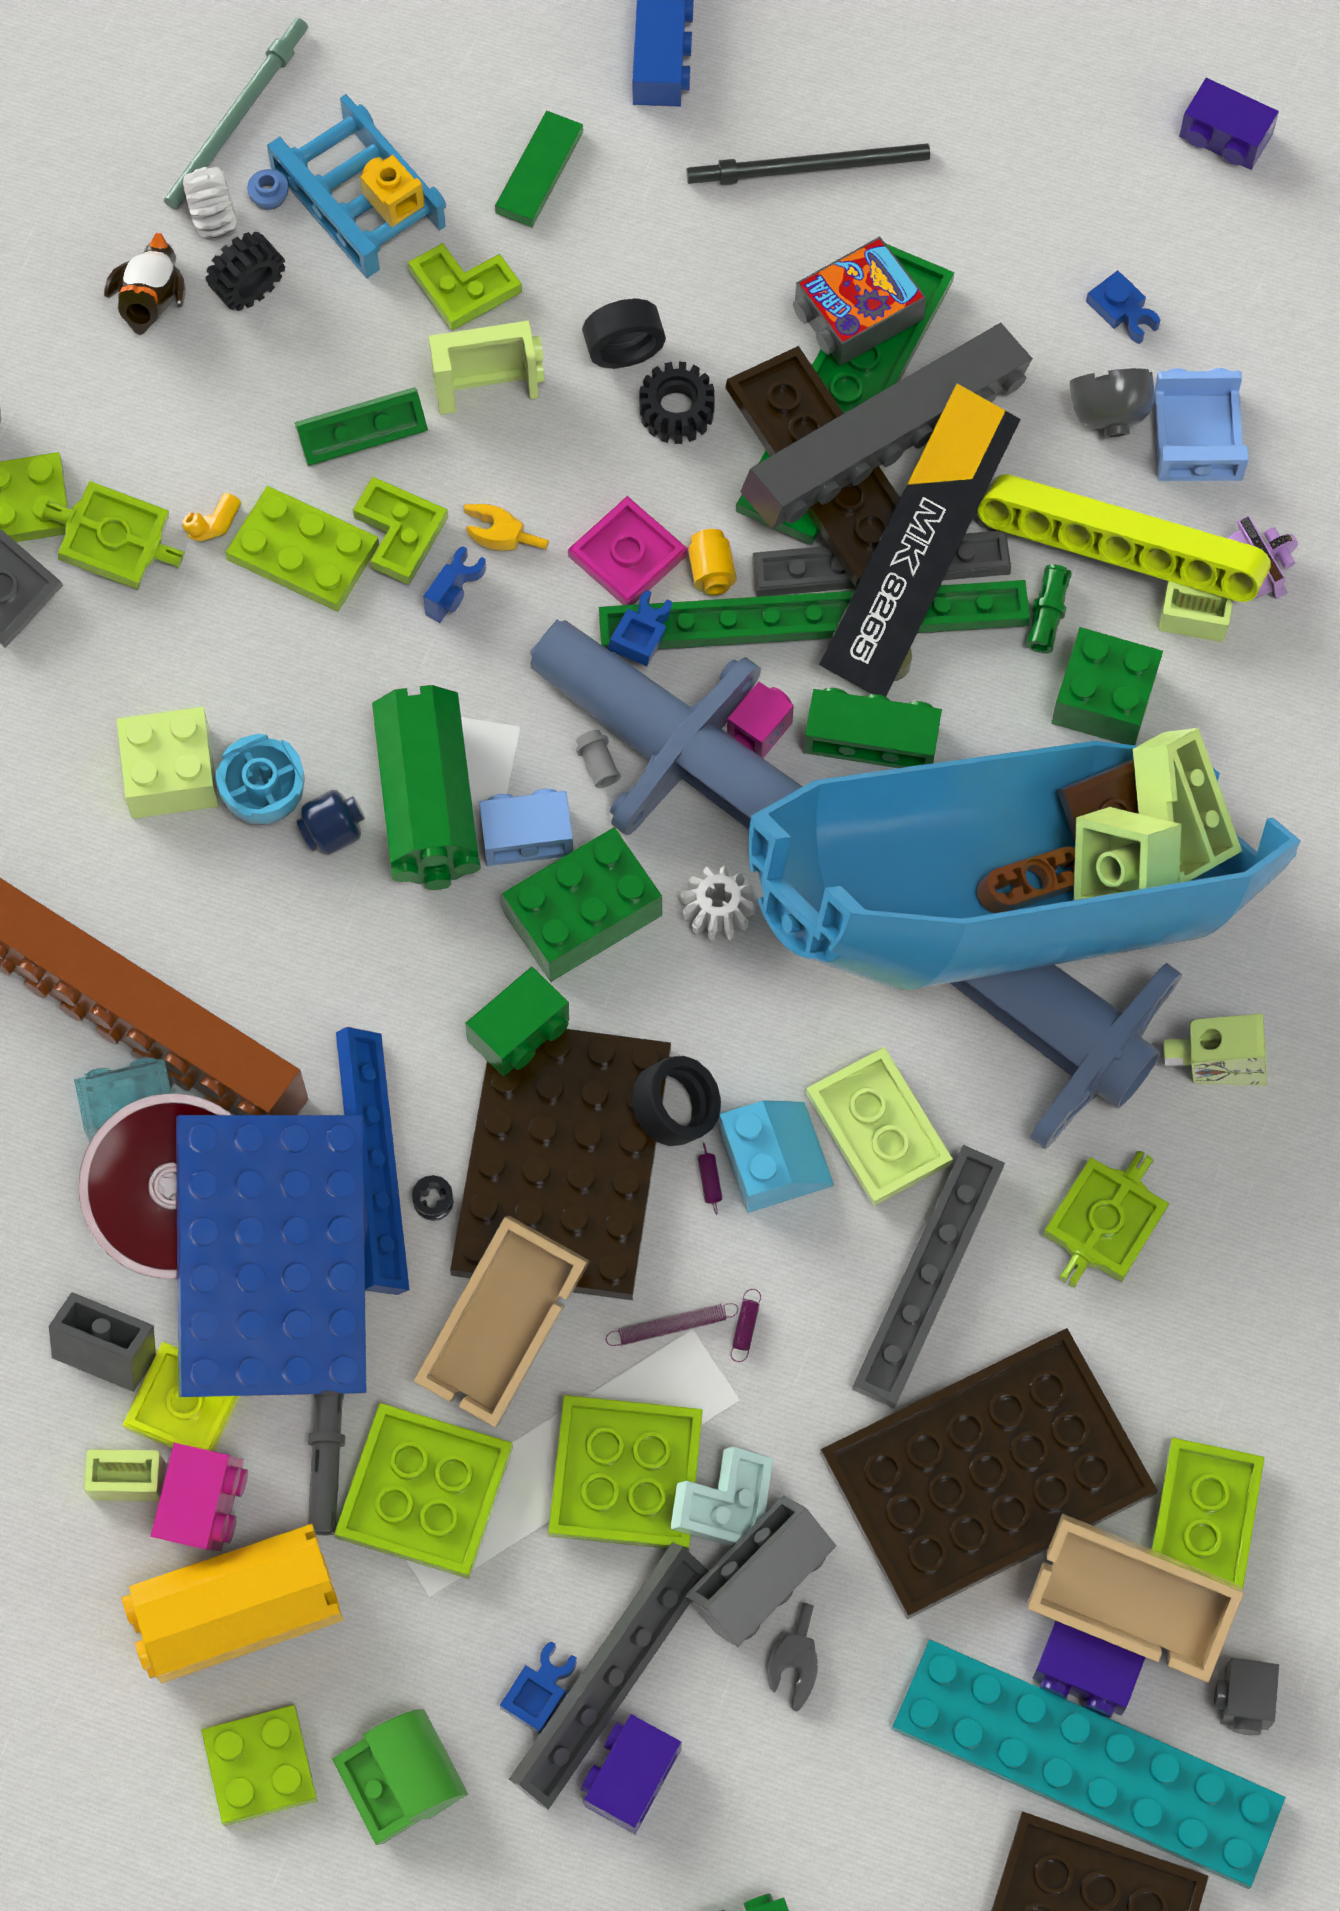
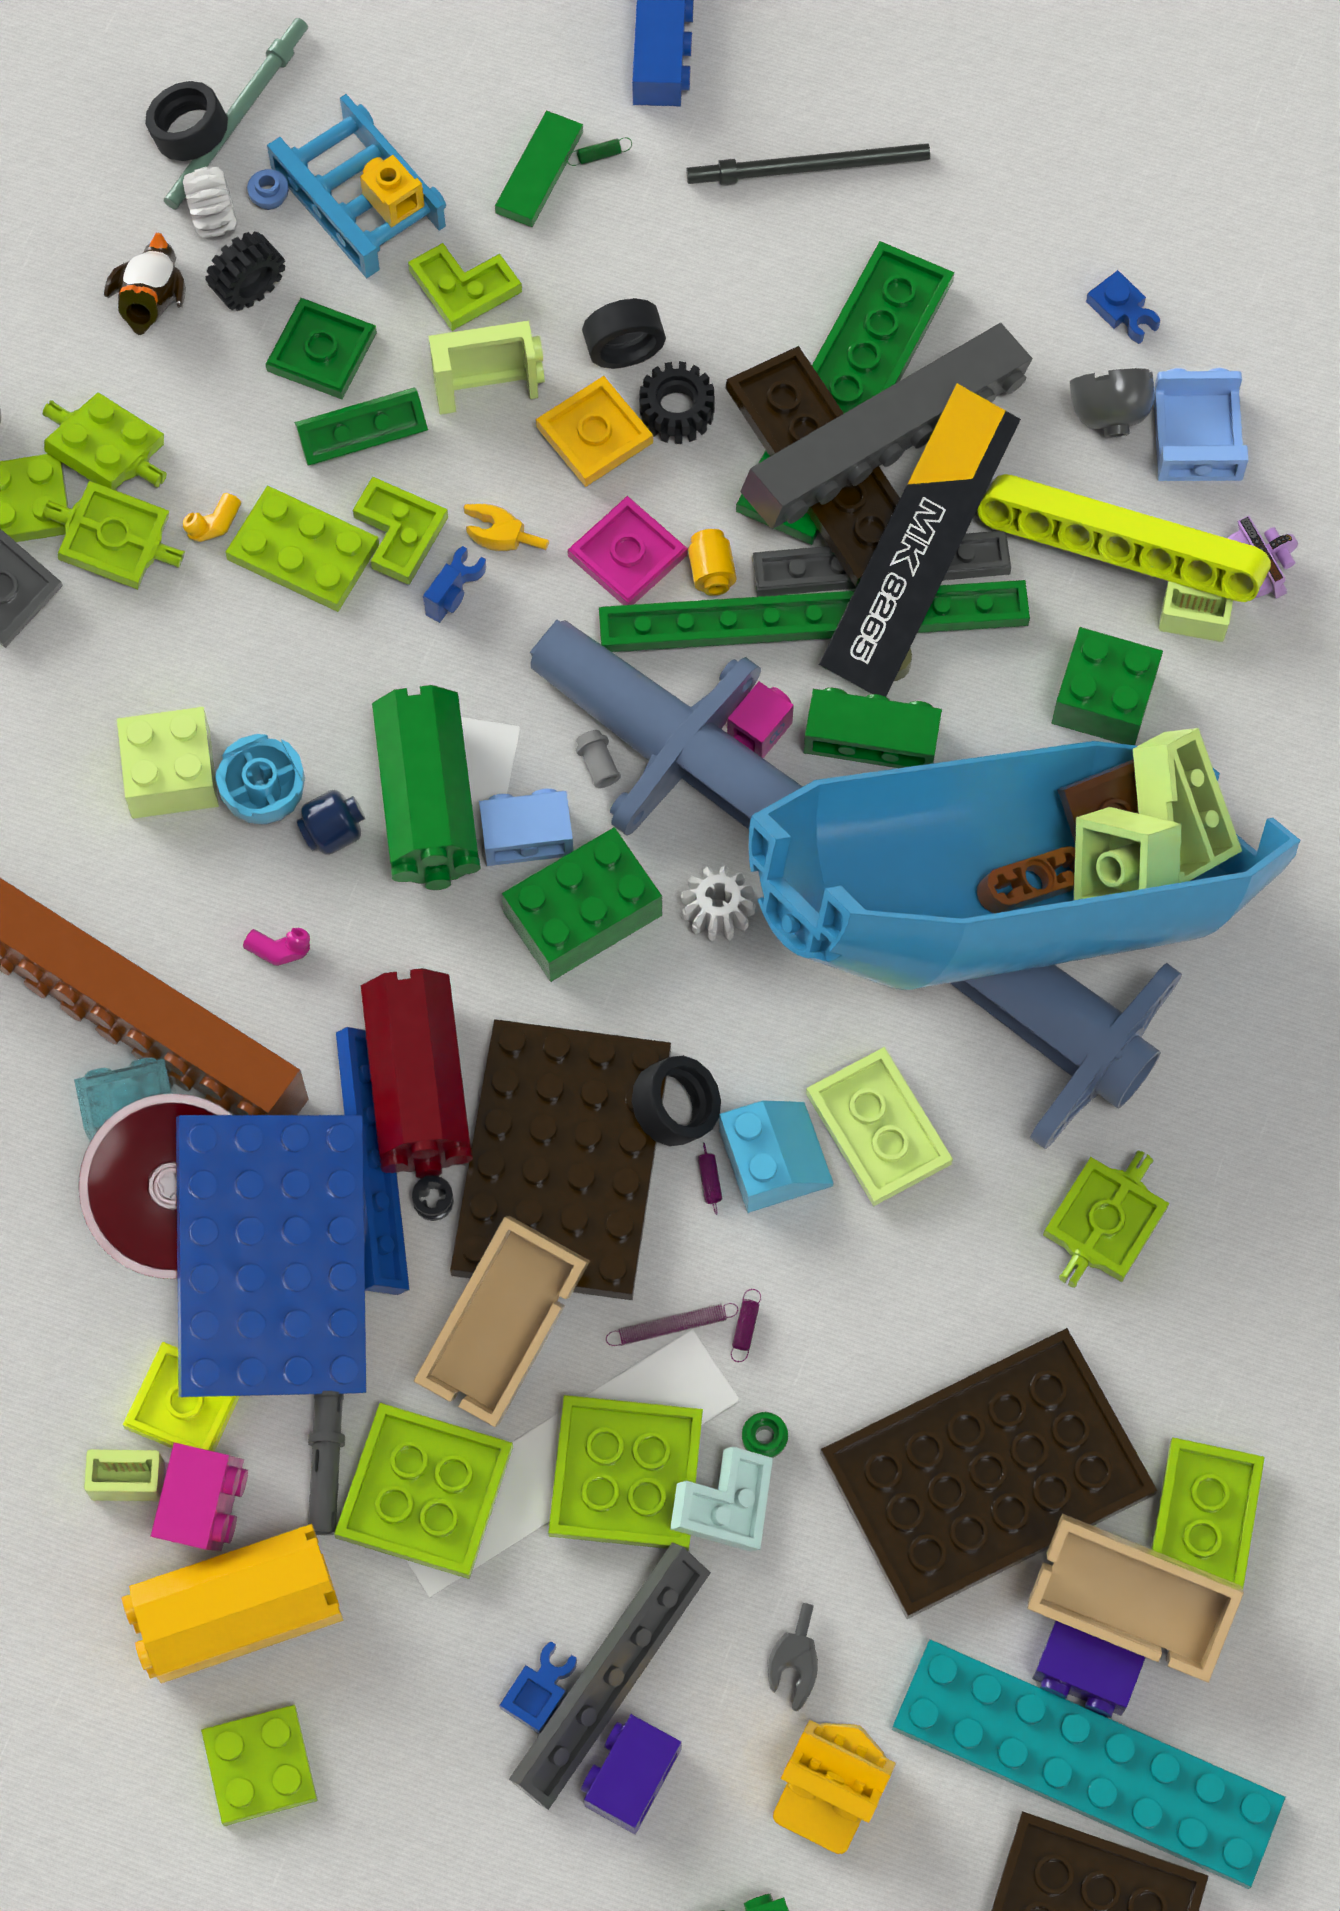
dark grey brick [49,1292,156,1392] -> none
bright green brick [332,1709,468,1845] -> none
green brick [465,966,570,1077] -> none
blue plate [608,590,672,667] -> none
dark grey brick [685,1495,836,1647] -> none
brick [793,236,926,366] -> none
dark grey plate [852,1145,1005,1409] -> none
green pin [1026,564,1072,653] -> none
yellowish green torso [1164,1014,1267,1085] -> none
dark purple brick [1179,77,1279,170] -> none
dark grey brick [1214,1658,1279,1735] -> none
none -> lime plate [42,392,167,490]
none -> black tyre [145,81,228,161]
none -> dark pink arm [243,928,310,966]
none -> green tile [266,298,377,399]
none -> dark red brick [360,968,473,1179]
none -> yellow plate [536,376,653,487]
none -> green piece [567,137,632,166]
none -> green plate [742,1412,788,1458]
none -> yellow piece [773,1720,896,1854]

